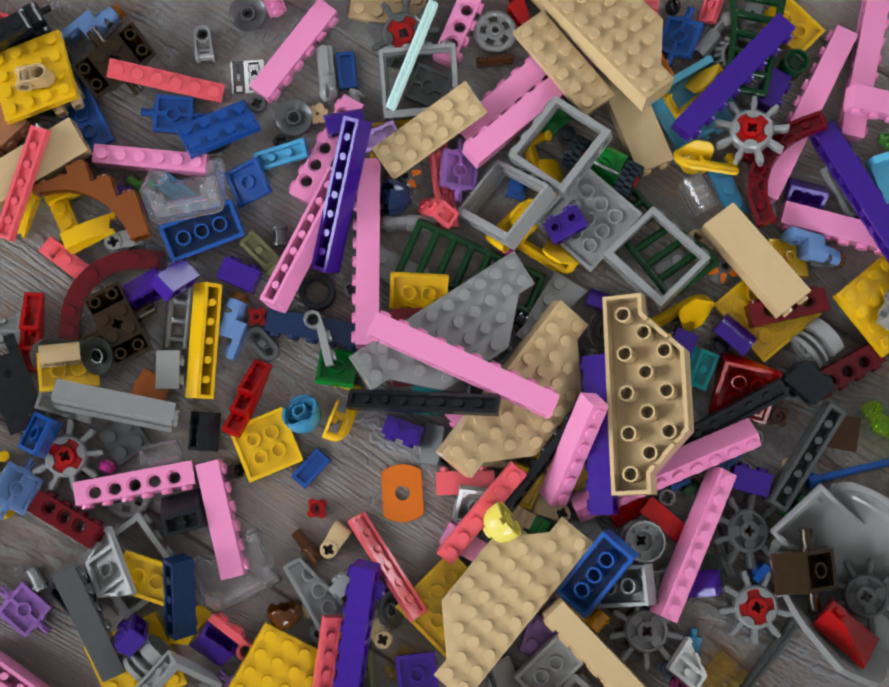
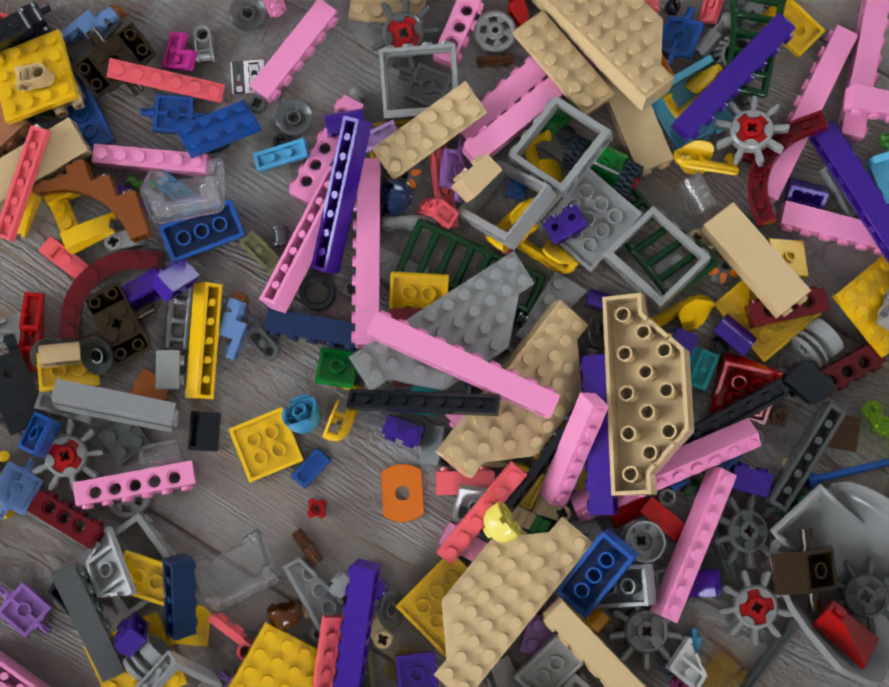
light grey pin [26,566,48,593] -> none
dark pink plate [98,460,117,475] -> none
black slope [161,488,208,537] -> none
dark purple brick [188,621,238,667] -> none
bright pink brick [195,459,249,580] -> none
dark purple brick [216,256,263,295] -> none
red slope [221,359,272,438] -> none
blue tile [225,157,273,208] -> none
black hinge [228,462,245,479] -> none
red plate [248,307,267,327] -> none
light grey plate [303,310,337,367] -> none
tan plant [309,103,328,124] -> none
light grey piece [316,45,338,102] -> none
tan piece [320,520,352,558] -> none
blue tile [335,51,358,91] -> none
coral plate [347,511,428,622] -> none
light aqua axle [386,0,438,111] -> none
dark azure plate [707,161,748,215] -> none
blue plate [749,562,771,583] -> none
dark purple brick [757,67,792,112] -> none
dark green wheel [777,49,809,81] -> none
medium blue plate [781,227,846,269] -> none
none -> dark pink plate [161,32,198,71]
none -> tan brick [451,153,503,203]

